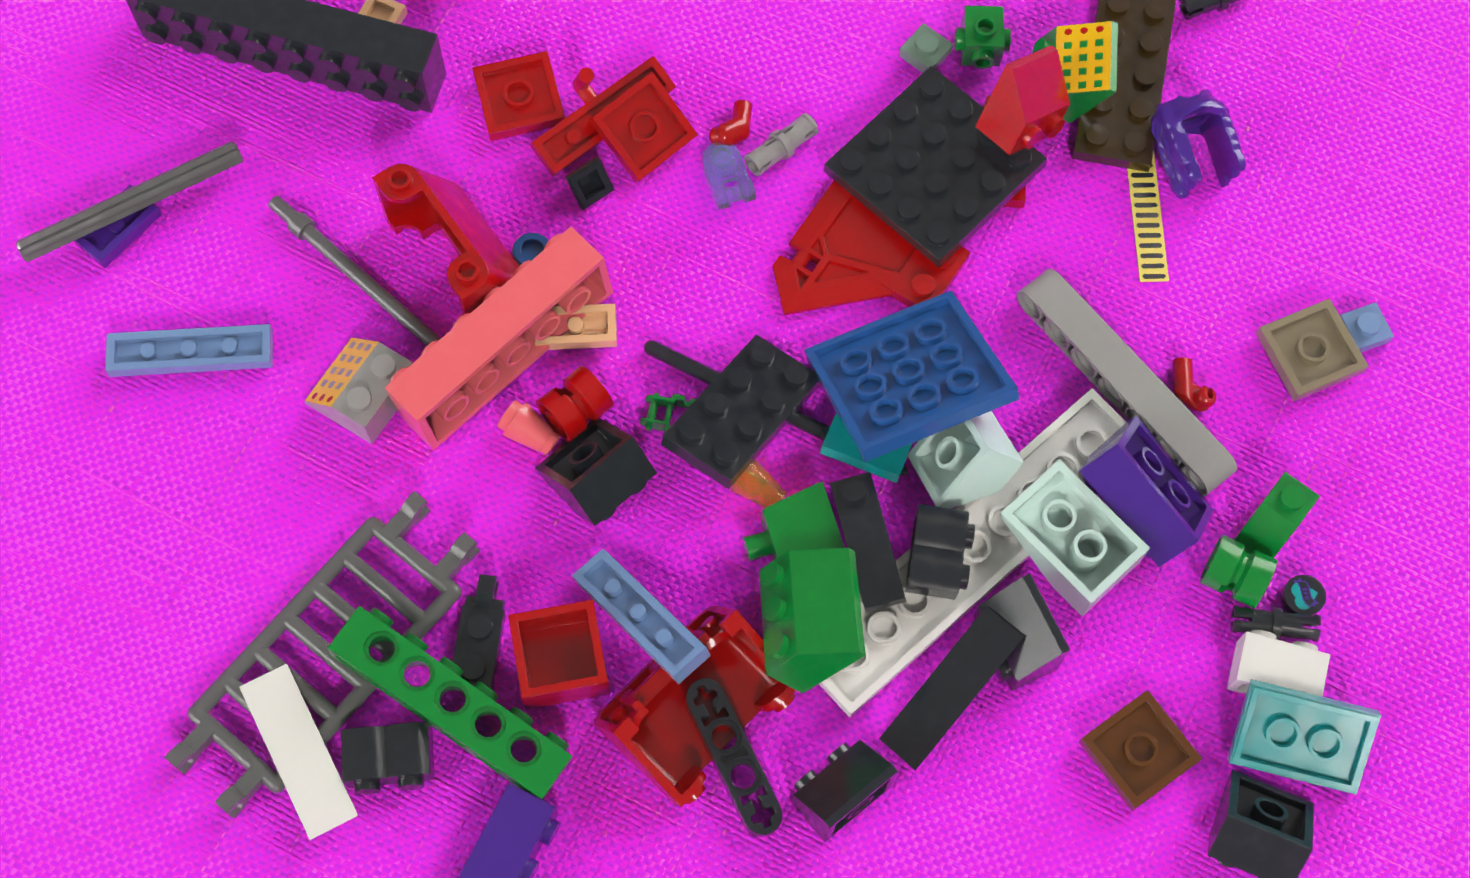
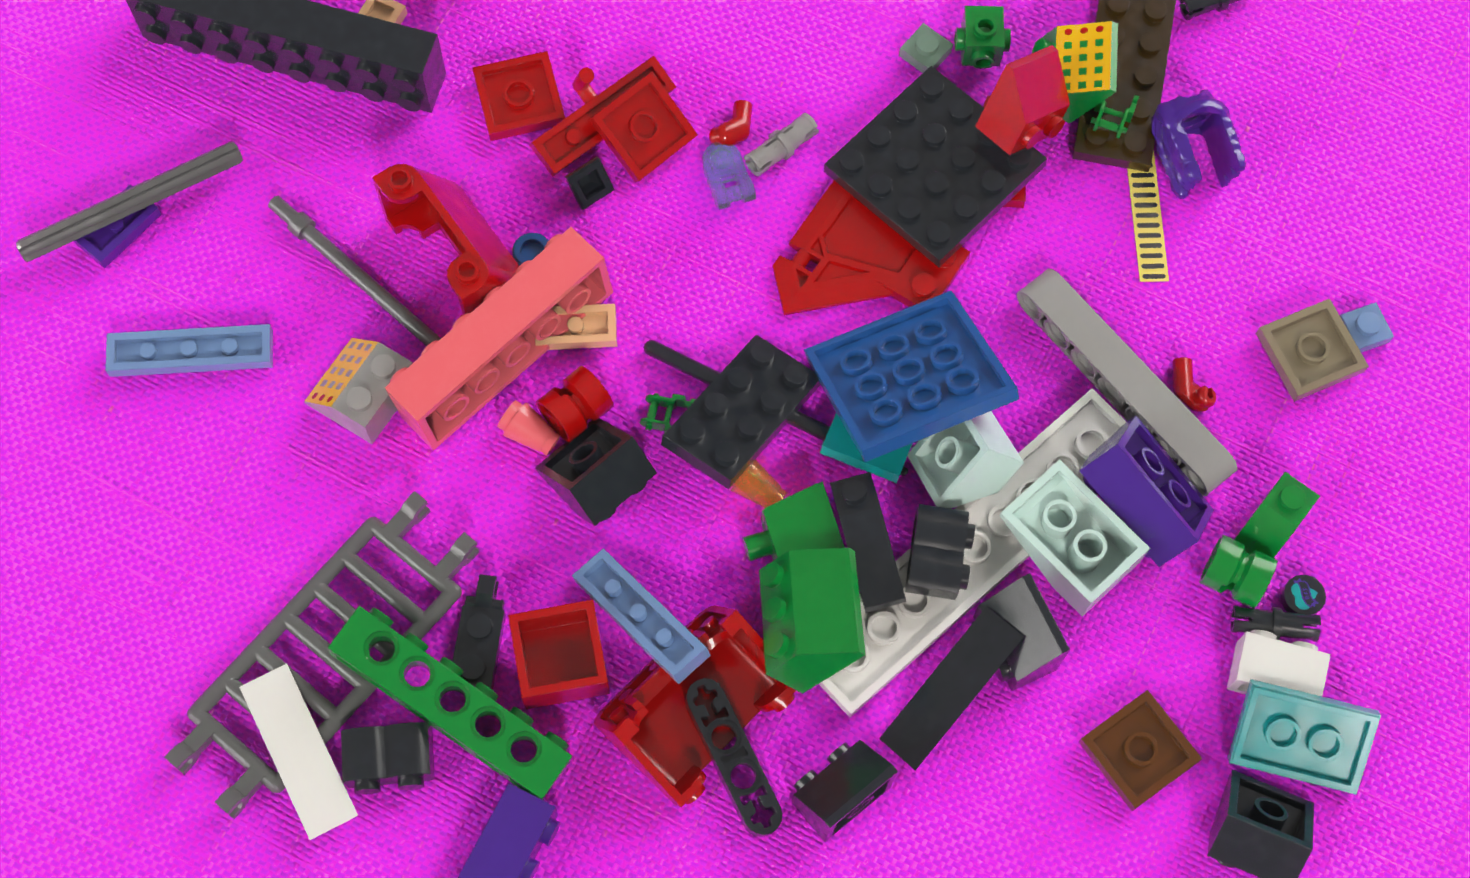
none -> green piece [1090,95,1139,139]

